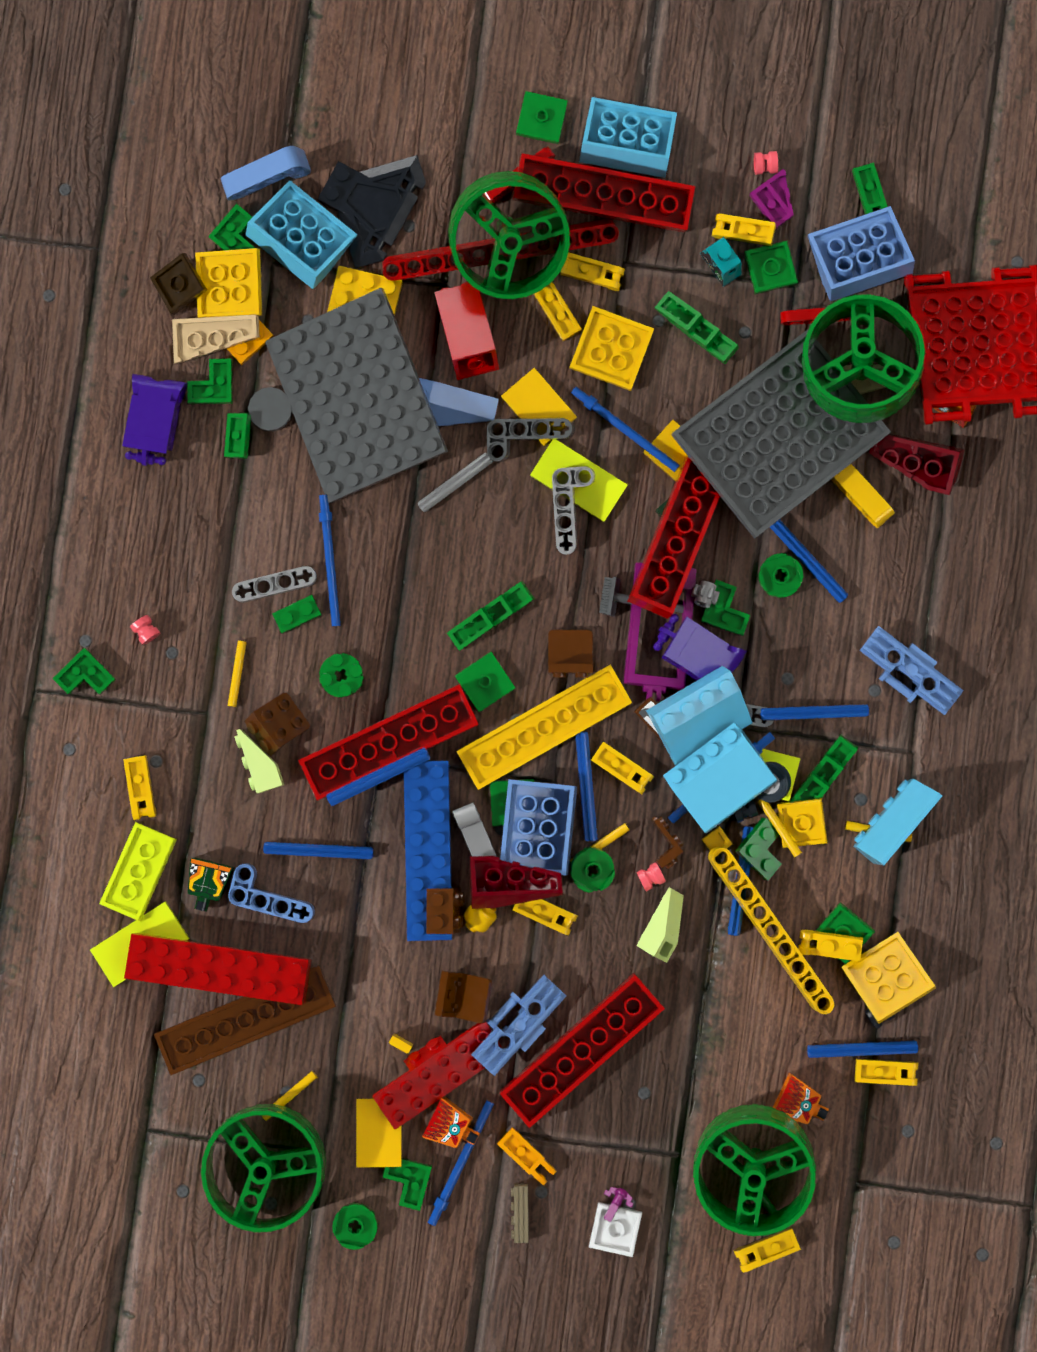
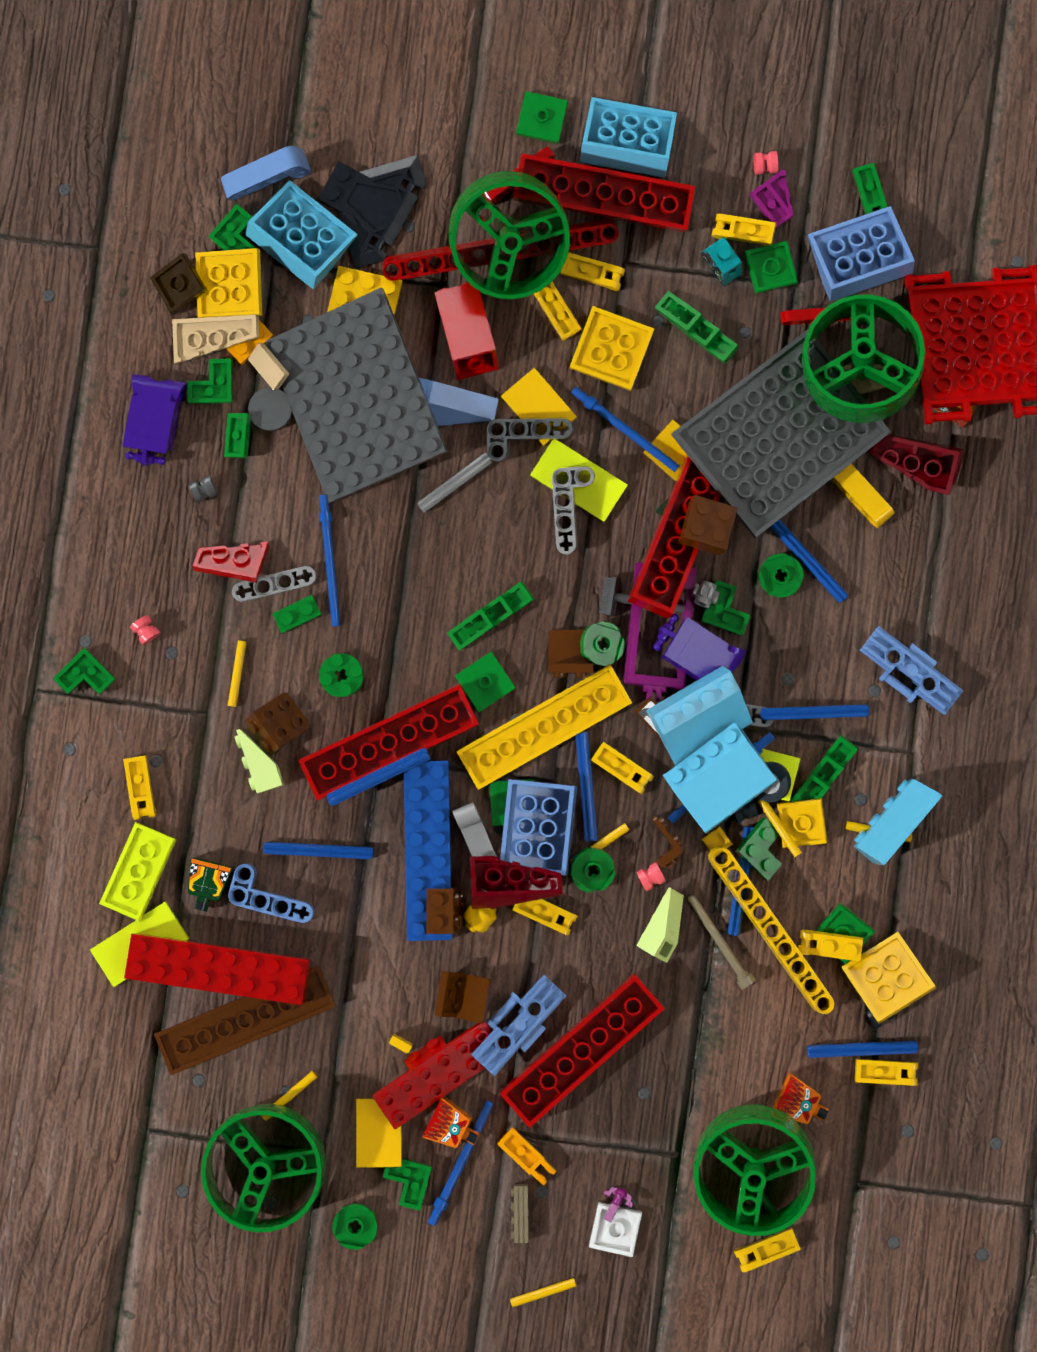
none -> dark grey wheel [189,475,218,503]
none -> wing [192,541,269,583]
none -> tan tile [248,343,289,390]
none -> yellow bar [510,1278,577,1307]
none -> green plate [580,622,625,666]
none -> reddish brown brick [678,495,737,556]
none -> dark tan piece [688,894,756,990]

